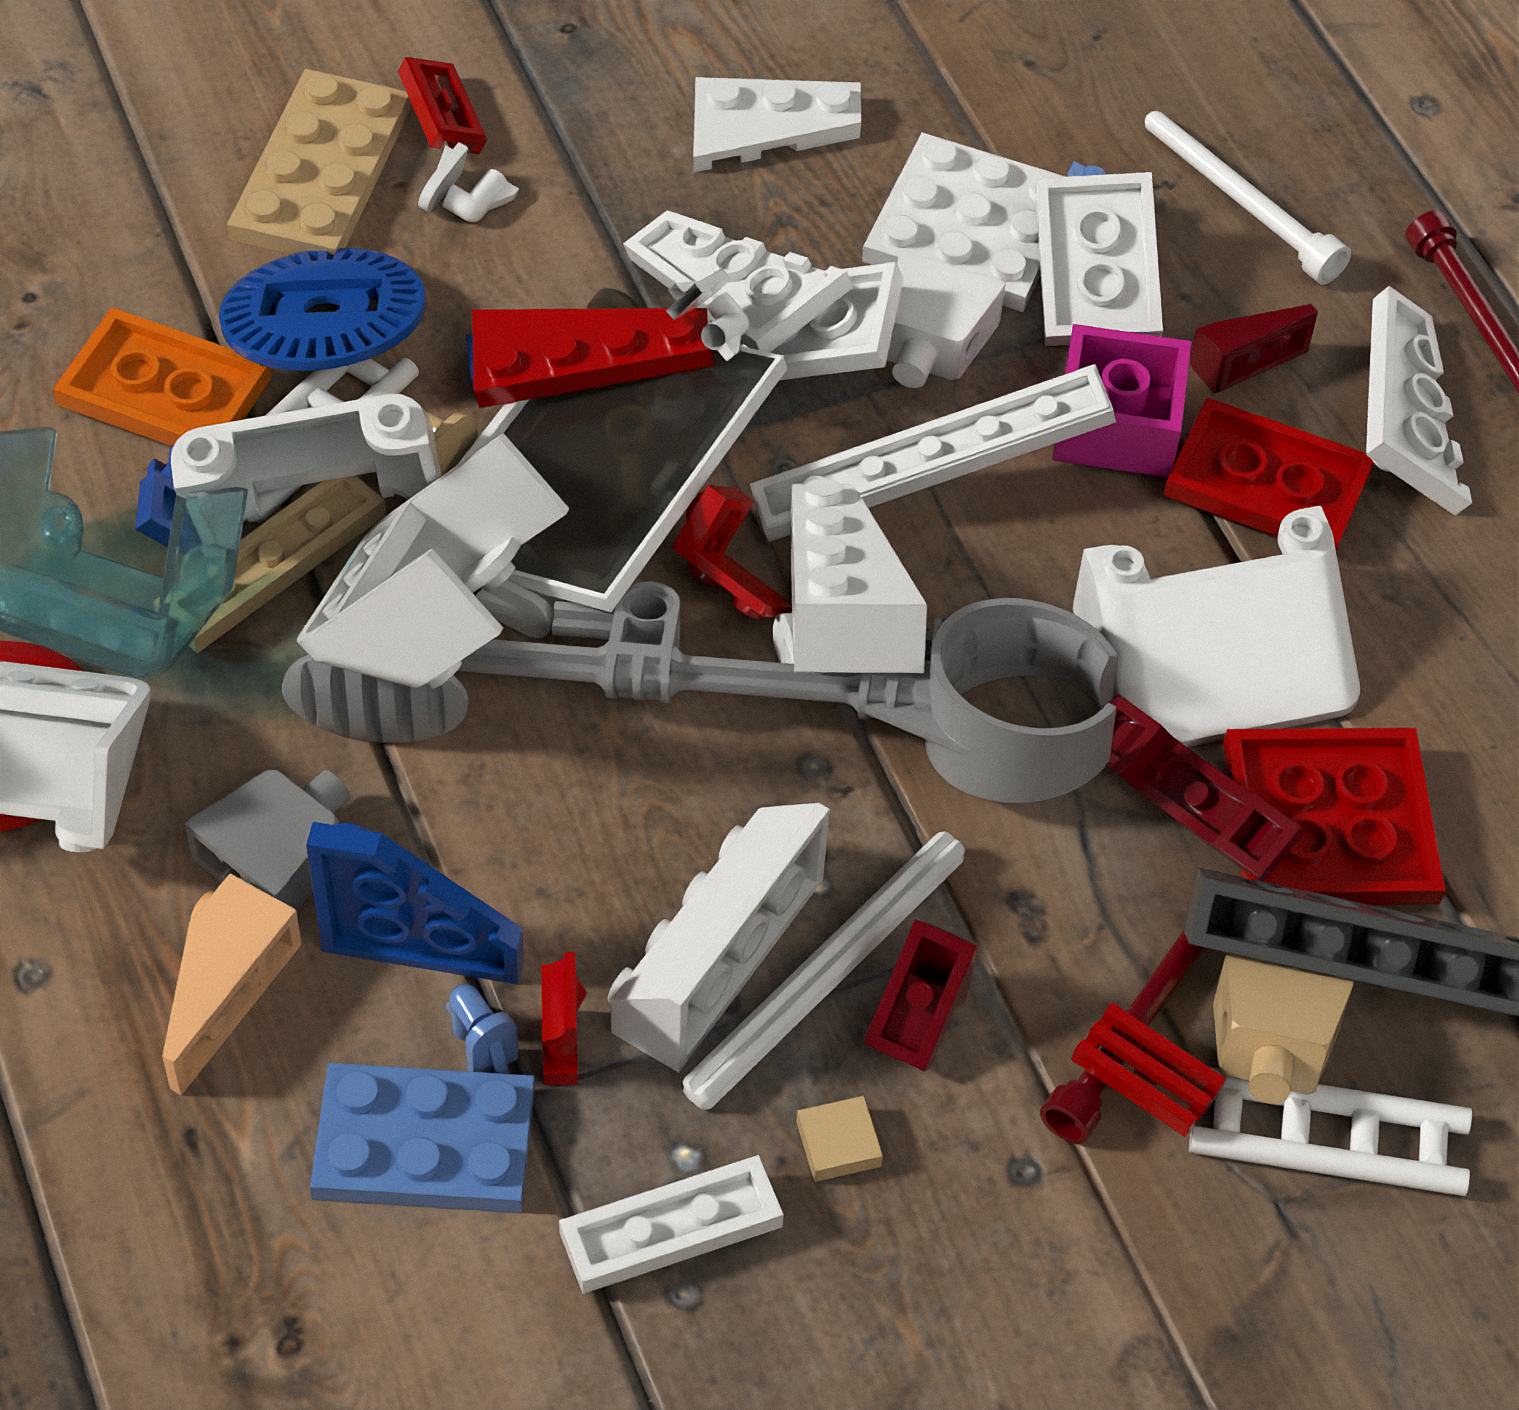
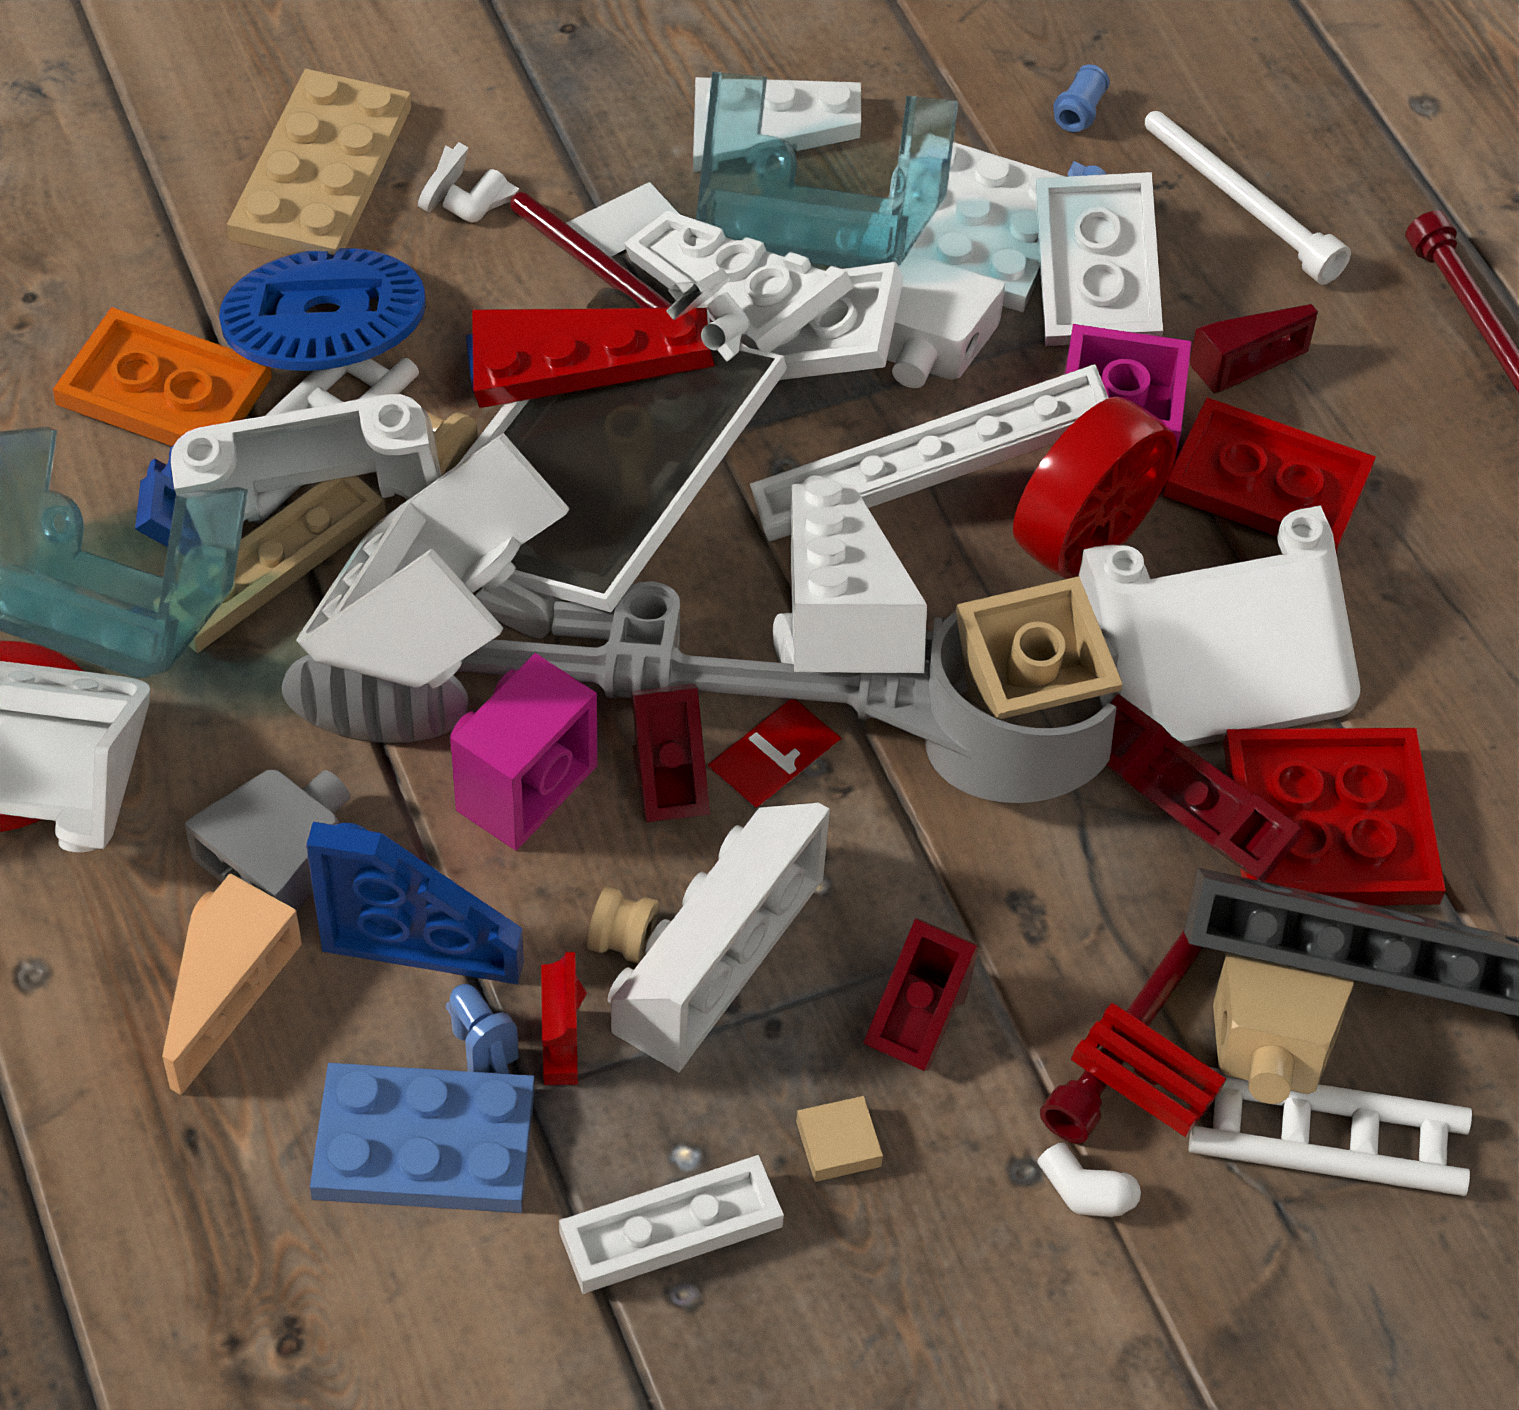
red tile [398,57,487,154] -> none
red bracket [671,485,792,621] -> none
white axle [683,831,965,1110] -> none
white wing [1366,286,1472,516] -> none
none -> dark pink brick [450,653,598,851]
none -> dark red piece [510,192,713,323]
none -> white sticker [566,182,679,257]
none -> tan wheel [587,886,659,964]
none -> dark red slope [631,683,710,823]
none -> clear light blue windscreen [696,72,958,268]
none -> red sticker [707,699,842,809]
none -> tan slope [956,576,1123,720]
none -> red piece [1013,396,1177,579]
none -> white arm [1037,1143,1141,1217]
none -> medium blue pin [1053,64,1110,132]

